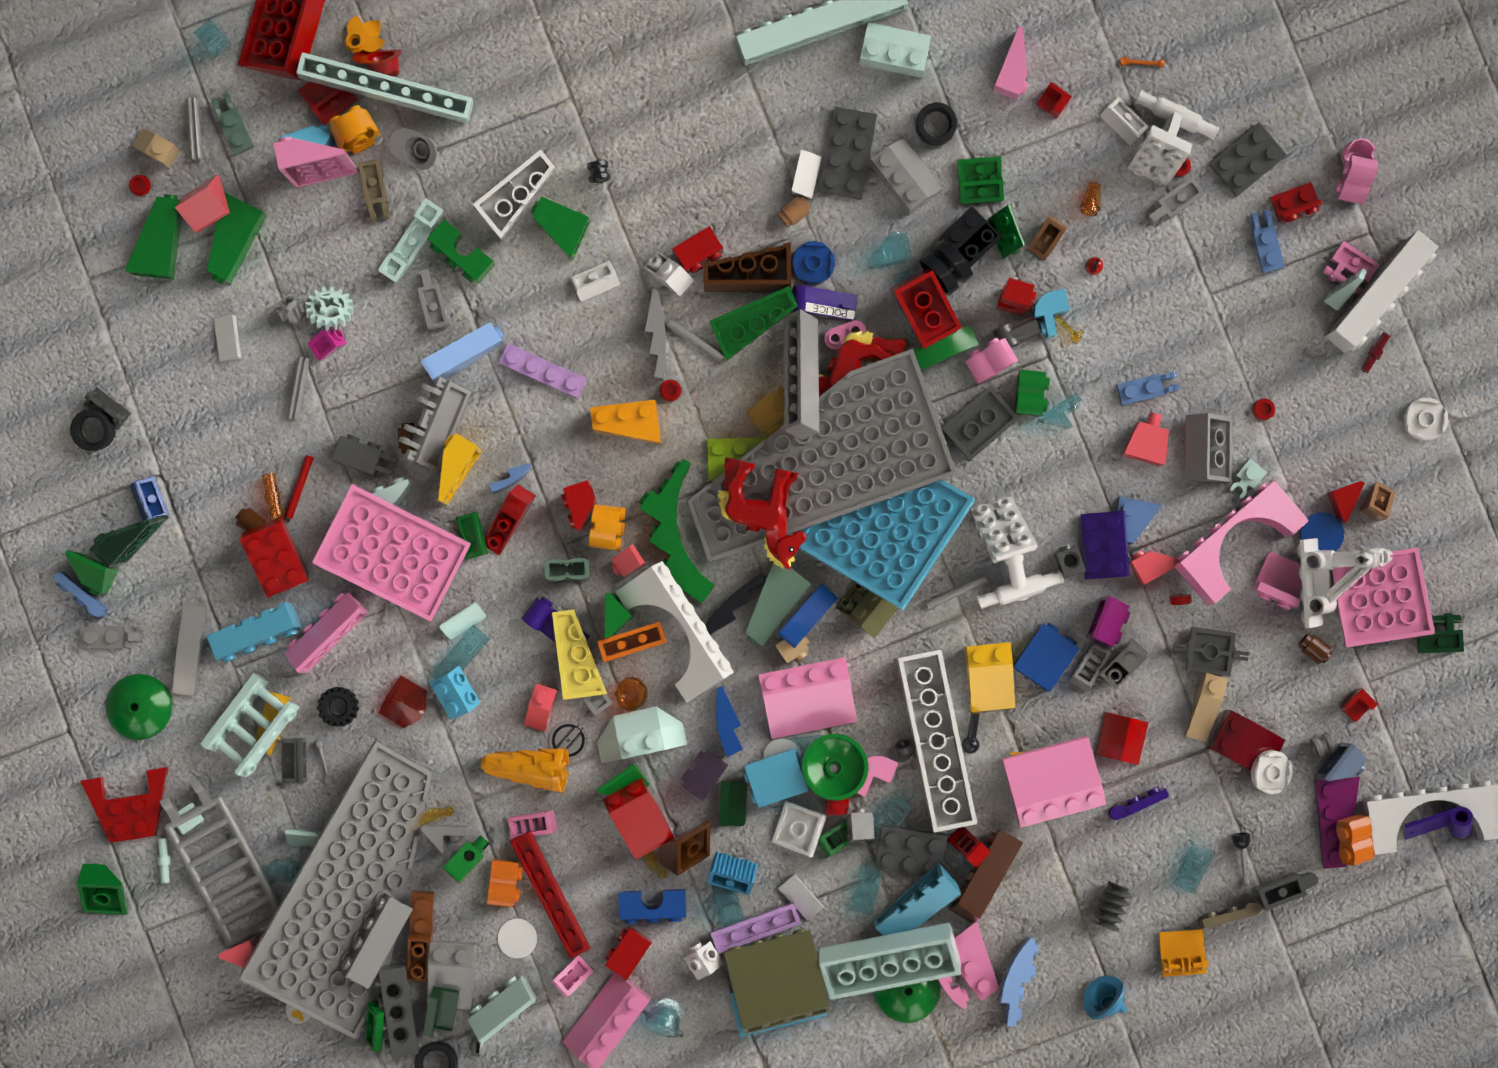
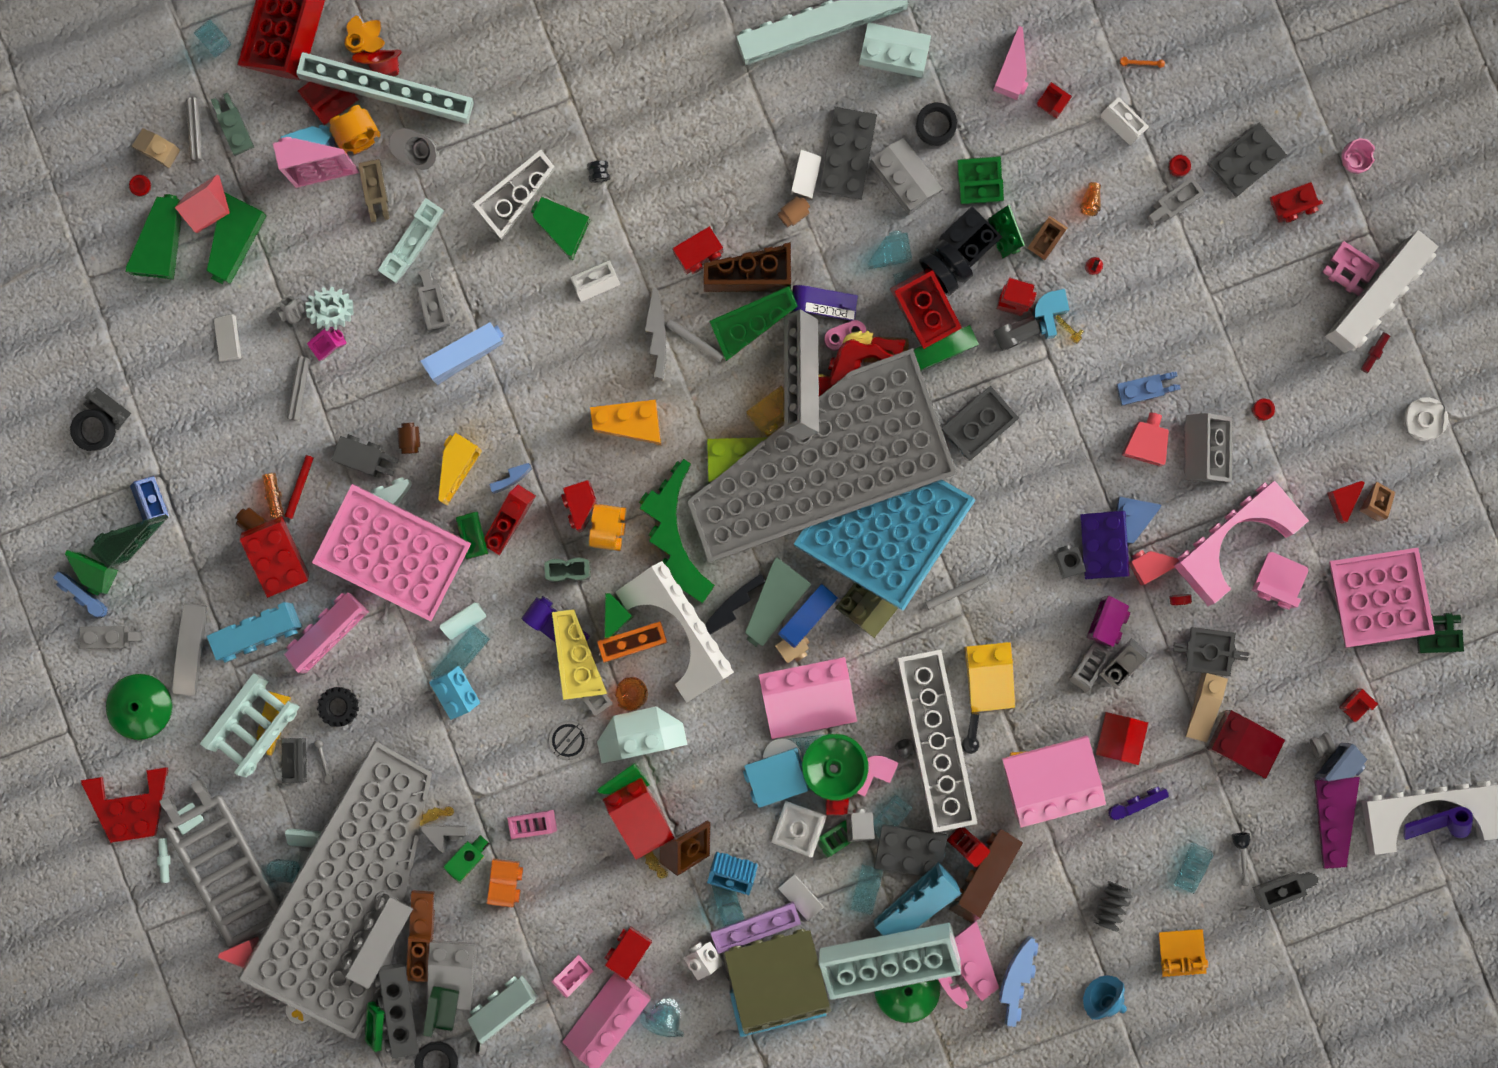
green slope [76,863,128,915] -> none
clear red slope [378,675,427,728] -> none
light grey hinge [399,376,471,472] -> none
green arch [427,219,495,284] -> none
light orange cone [481,748,569,793] -> none
white sticker [498,919,537,959] -> none
lavender plate [499,343,587,399] -> none
red tile [510,830,591,959] -> none
coral slope [524,683,559,732] -> none
coral slope [611,544,646,579] -> none
blue arch [619,889,686,924] -> none
white slope [644,251,694,296] -> none
red plate [660,380,681,401] -> none
clear purple brick [681,749,729,801] -> none
blue slope [716,686,743,757] -> none
red animal [717,457,807,570] -> none
dark green panel [719,780,747,826] -> none
blue tile [792,241,835,285] -> none
bright pink brick [965,338,1018,384] -> none
white plate [971,496,1064,609] -> none
blue brick [1013,623,1080,692] -> none
green brick [1014,369,1050,417] -> none
clear light blue slope [1038,393,1082,429] -> none
white plate [1128,90,1219,186] -> none
dark tan hinge [1198,902,1262,928] -> none
light aqua plate [1229,459,1267,499] -> none
medium blue hinge [1250,210,1285,273] -> none
white tile [1251,750,1293,795] -> none
white plate [1297,538,1393,628] -> none
reddish brown brick [1298,633,1332,664] -> none
blue tile [1300,512,1344,552] -> none
light aqua slope [1324,268,1367,311] -> none
bright pink brick [1335,155,1378,205] -> none
orange brick [1336,814,1374,866] -> none

